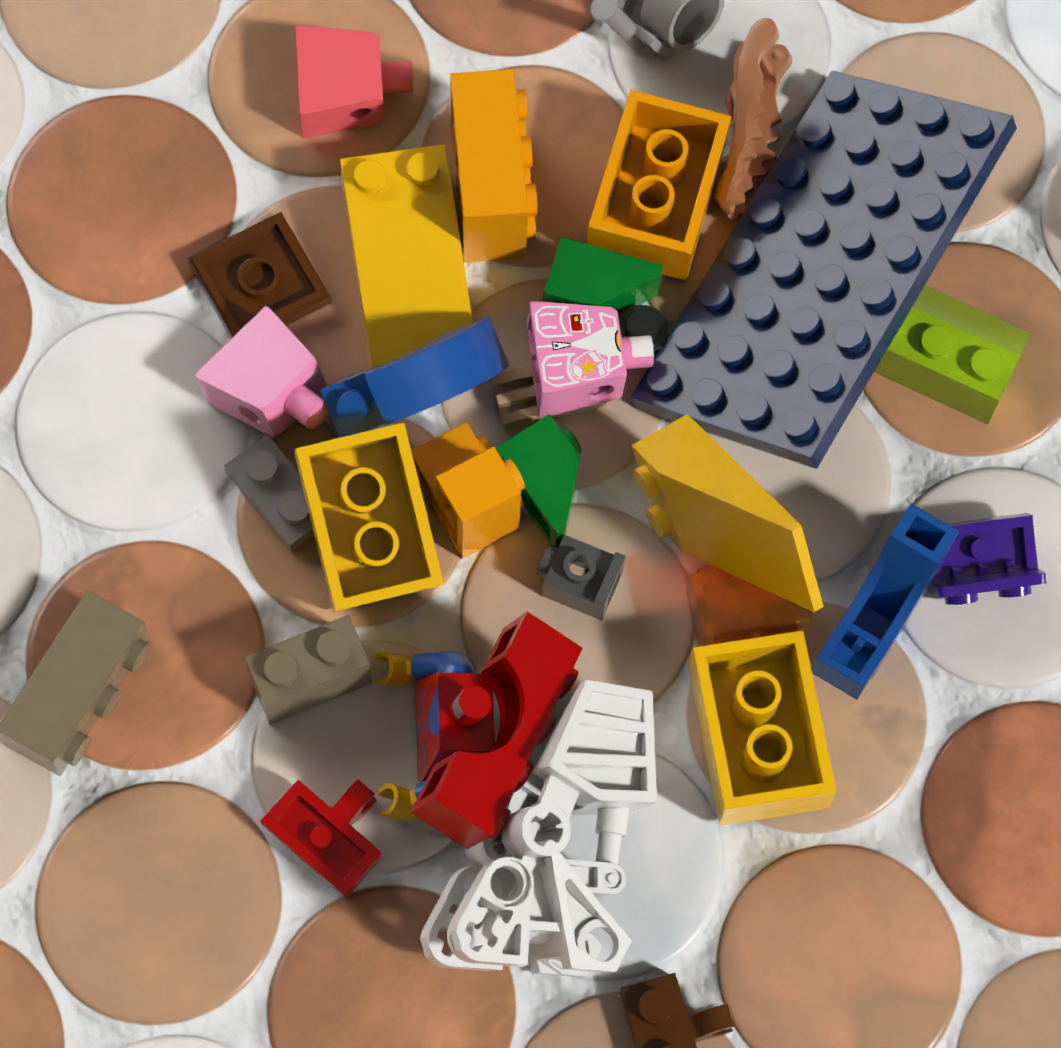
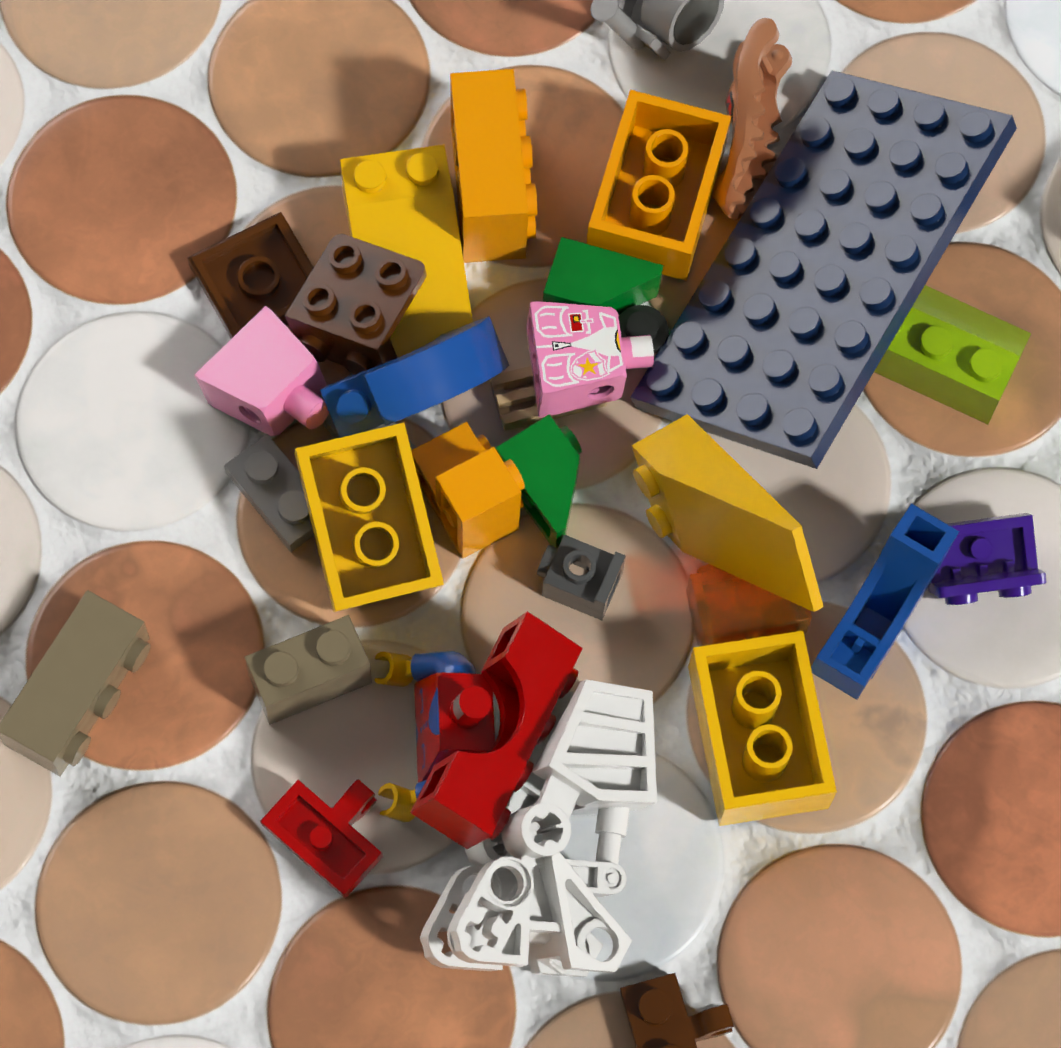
coral torso [295,25,413,138] -> none
none -> reddish brown bracket [285,234,427,375]

